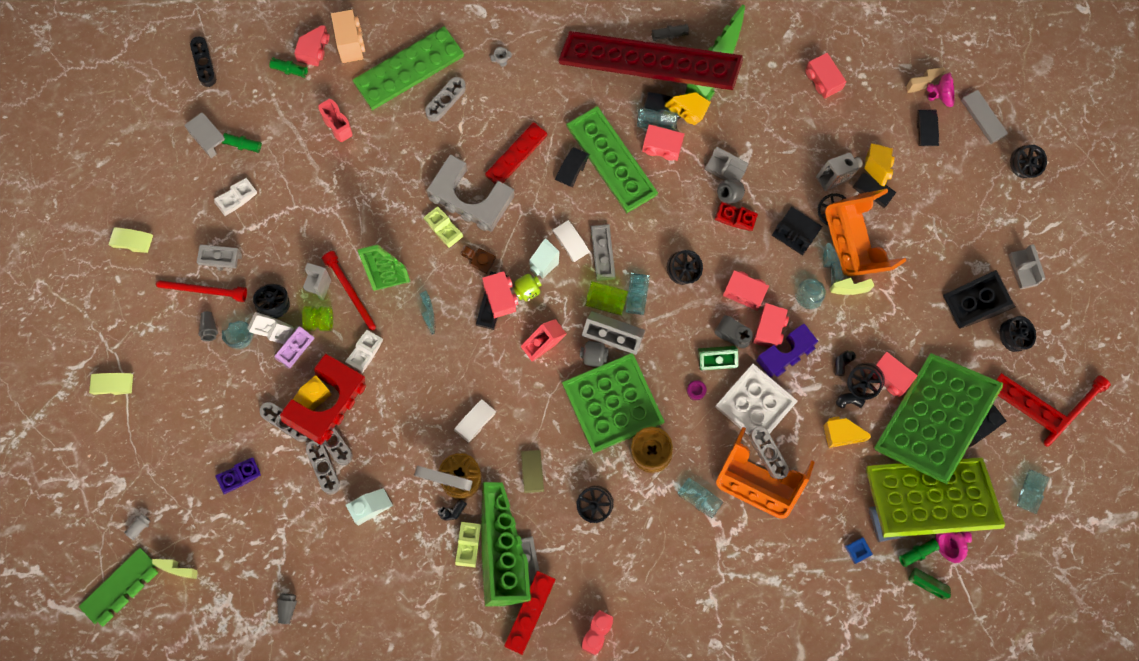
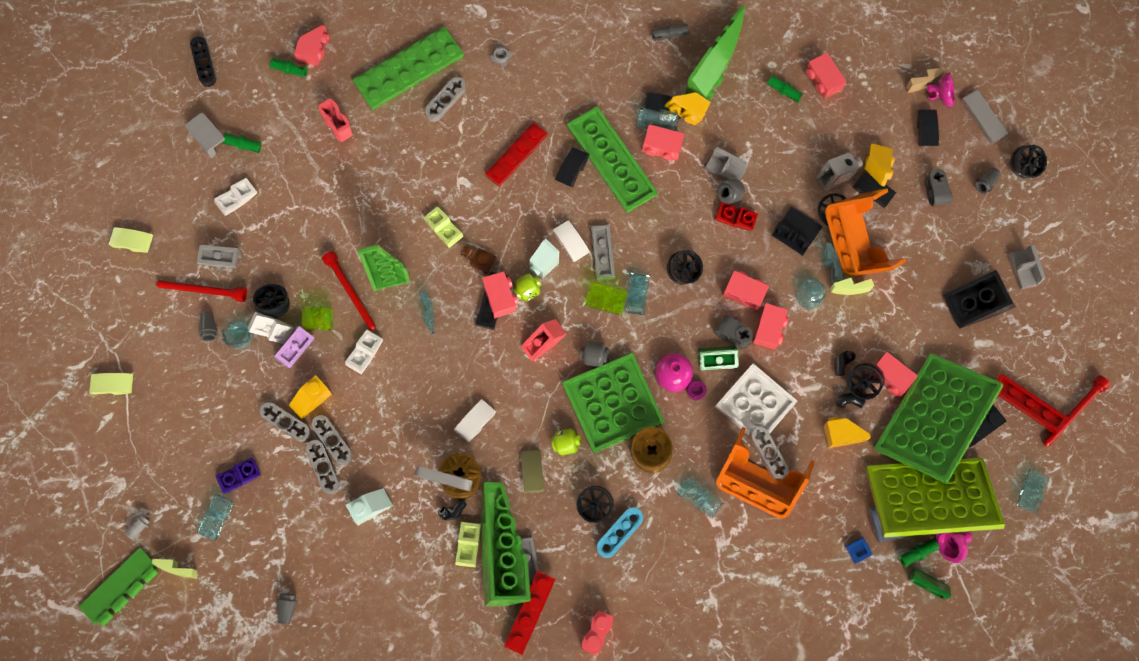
red arch [280,353,366,445] -> none
light grey panel [303,263,332,300] -> none
light nougat brick [331,10,366,63] -> none
light grey arch [427,154,515,232] -> none
dark red plate [558,31,743,90] -> none
light grey brick [582,311,645,355] -> none
dark purple arch [756,324,818,378] -> none
black wheel [999,316,1036,352] -> none
none -> clear light blue slope [196,494,235,541]
none -> lime head [551,428,582,456]
none -> medium azure plate [597,508,643,558]
none -> dark pink cylinder [654,353,693,392]
none -> green pin [767,75,804,103]
none -> dark grey piece [924,169,952,207]
none -> dark grey cone [975,168,1001,194]

